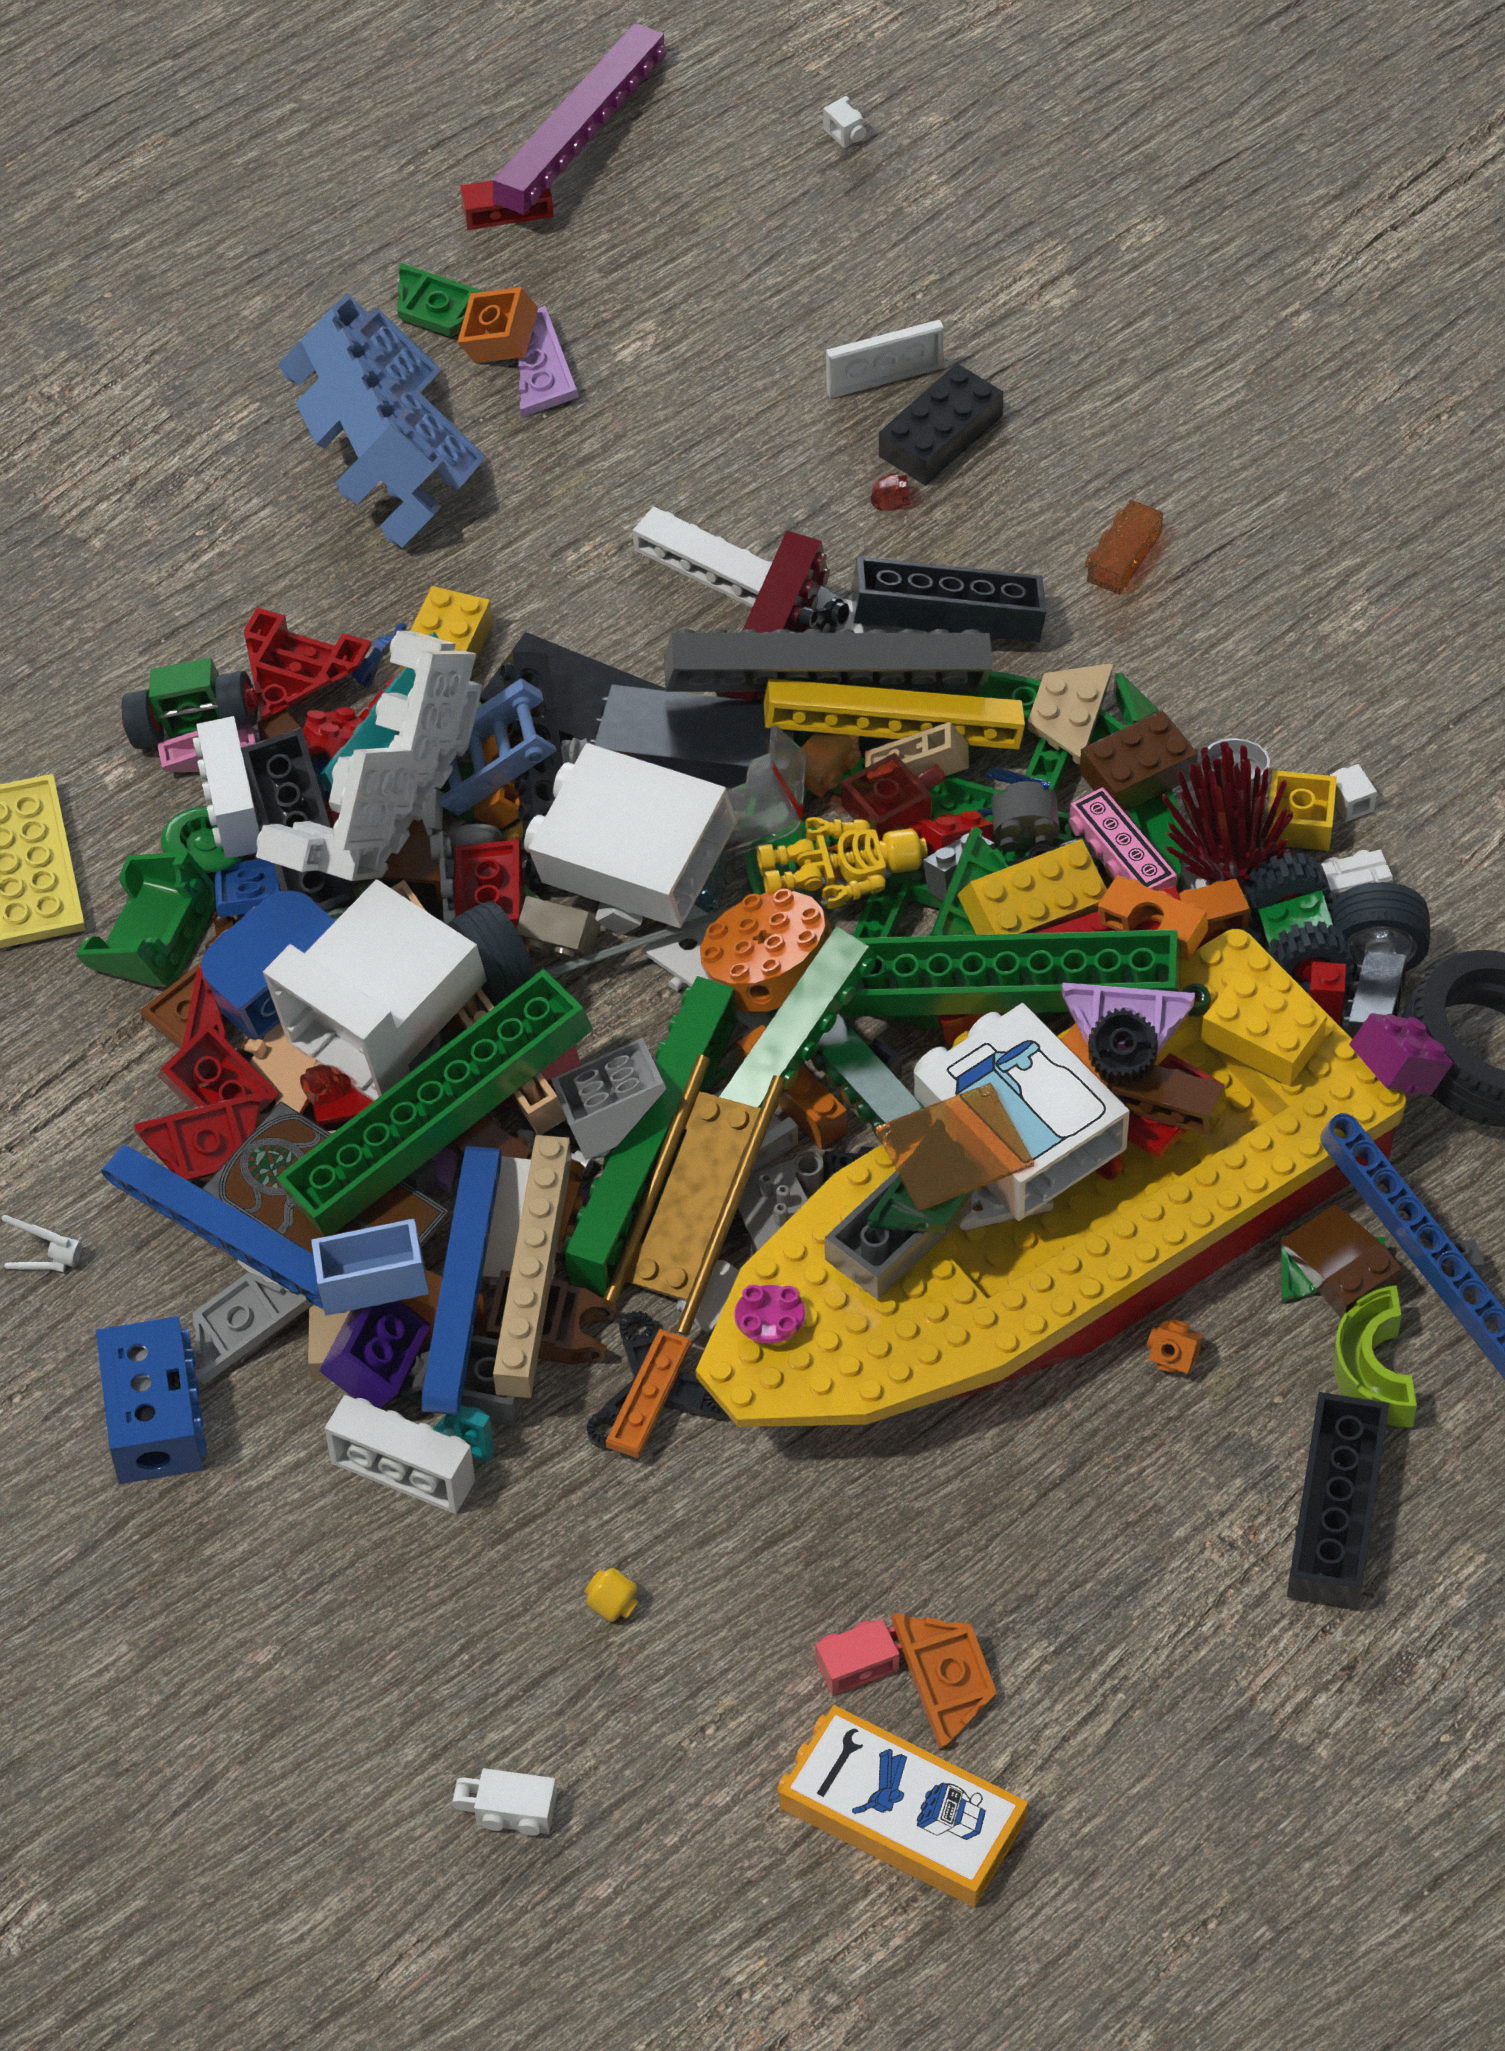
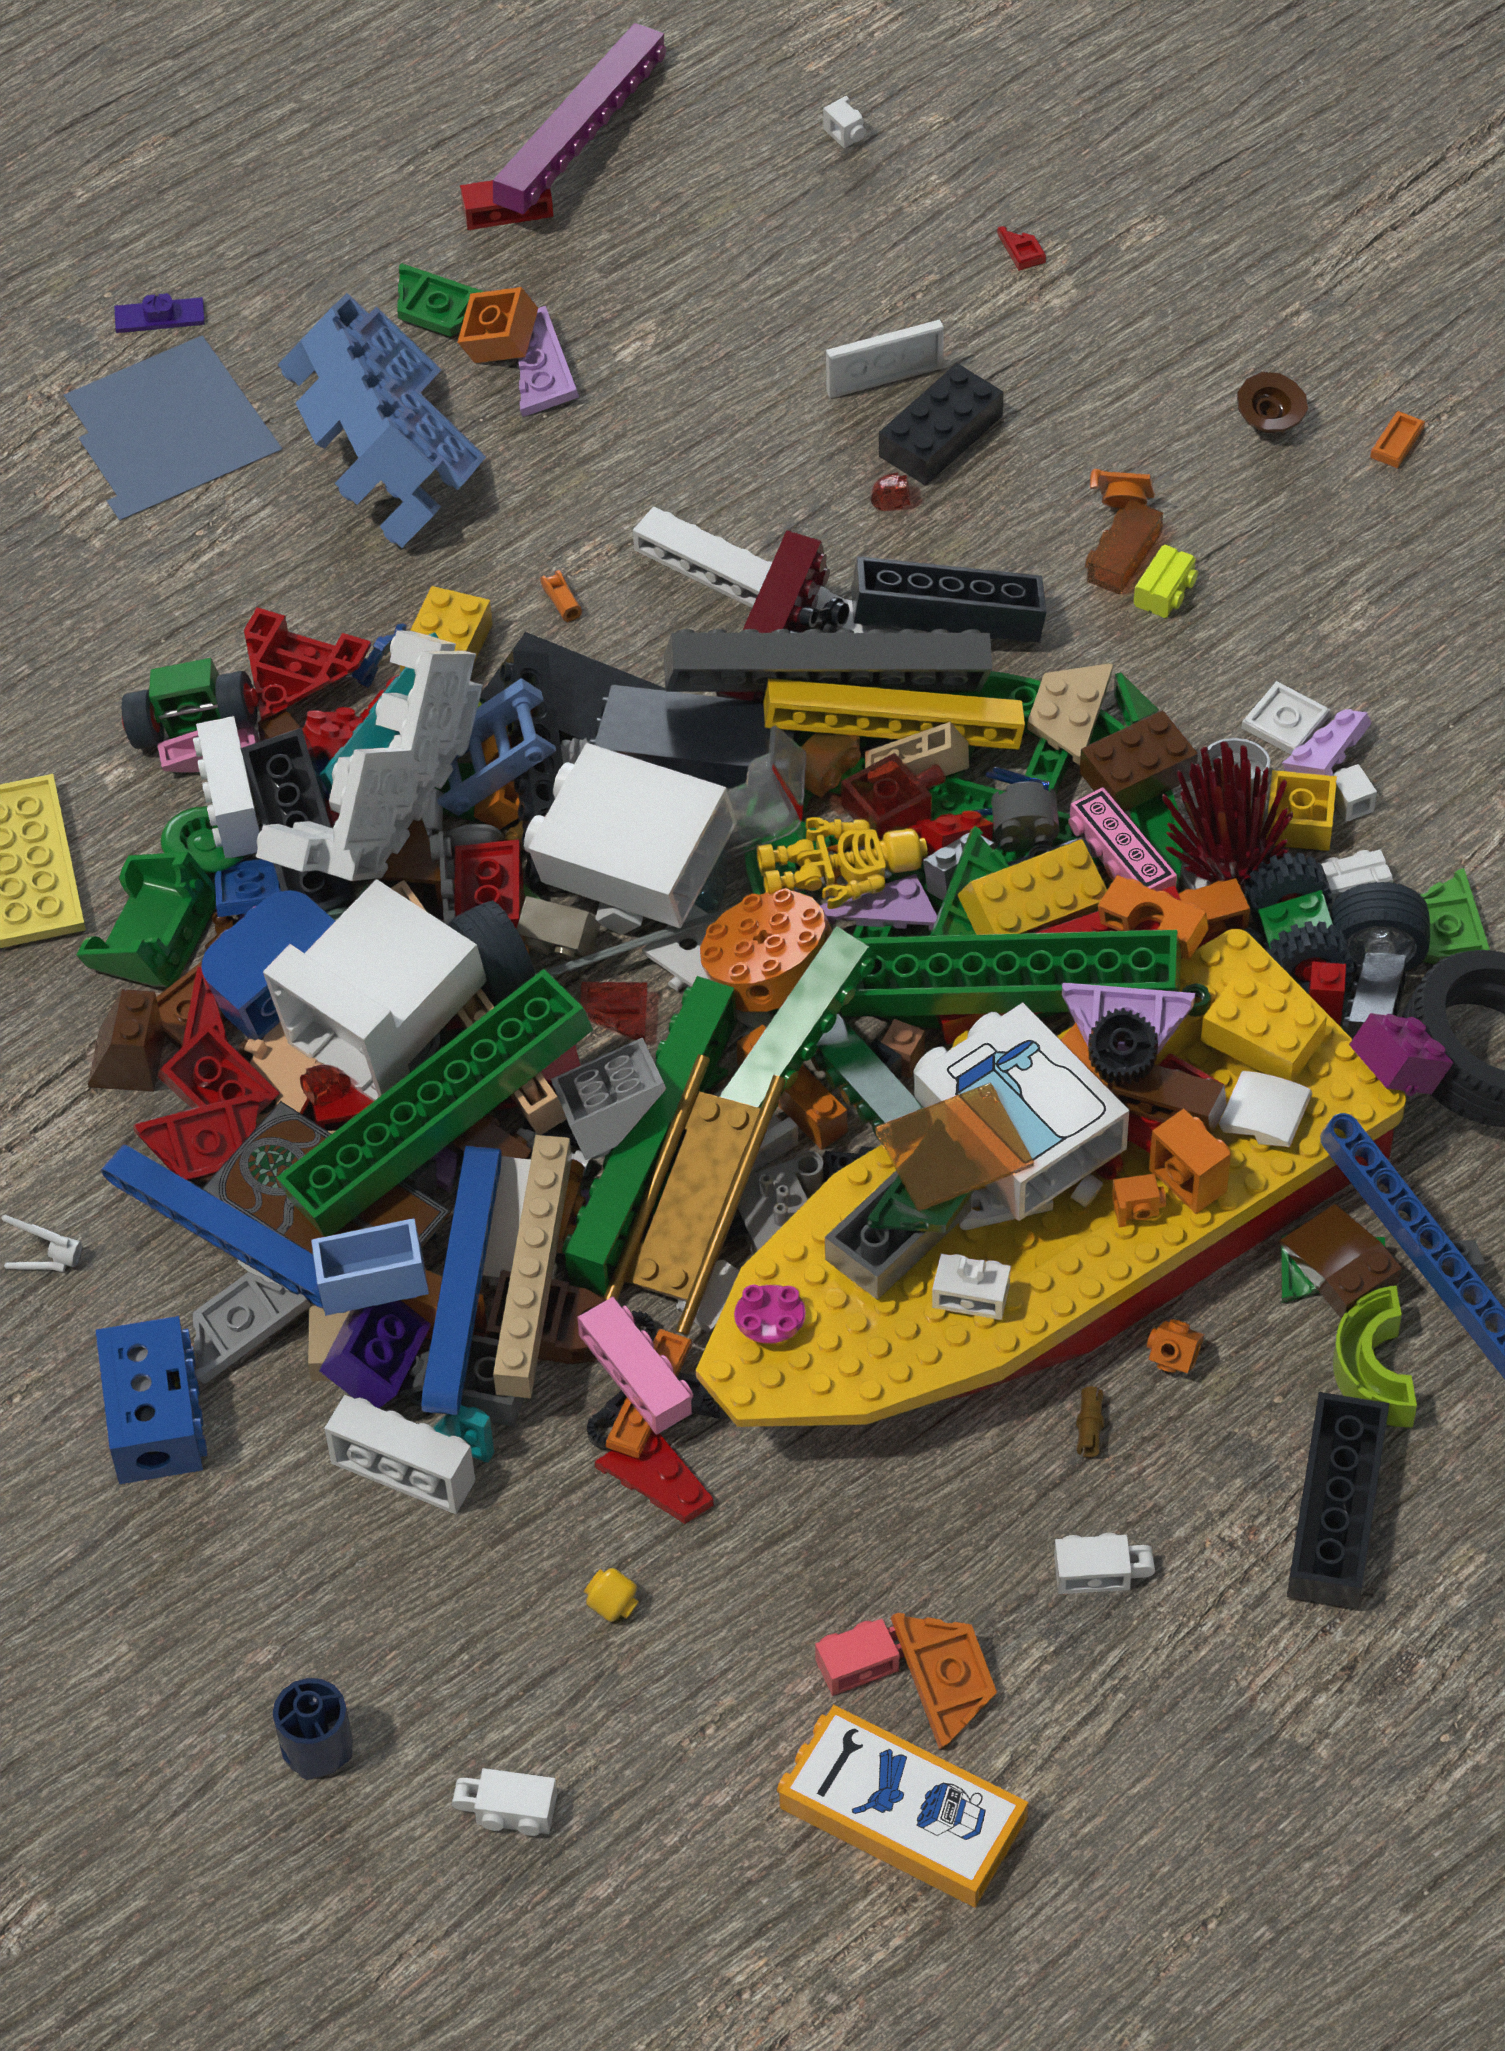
none -> sand blue sticker [64,335,282,521]
none -> reddish brown slope [88,989,165,1092]
none -> dark purple piece [114,293,205,333]
none -> dark blue cylinder [273,1678,353,1780]
none -> orange bar [540,570,582,622]
none -> bright pink brick [578,1297,693,1435]
none -> clear red wing [580,982,648,1042]
none -> red wing [595,1430,714,1524]
none -> lavender wing [819,874,937,930]
none -> nougat brick [881,1019,925,1078]
none -> white brick [932,1254,1011,1320]
none -> red tile [997,226,1046,271]
none -> white brick [1054,1533,1155,1594]
none -> white piece [1071,1173,1103,1208]
none -> pearl gold pin [1076,1386,1104,1457]
none -> orange hat [1090,469,1155,509]
none -> orange brick [1112,1174,1166,1227]
none -> neon yellow brick [1134,544,1198,618]
none -> orange brick [1149,1108,1231,1214]
none -> white slope [1219,1071,1312,1147]
none -> reddish brown hat [1237,372,1308,433]
none -> white tile [1242,681,1330,755]
none -> lavender wing [1282,709,1371,776]
none -> orange tile [1370,411,1425,468]
none -> bright green wing [1420,868,1490,964]

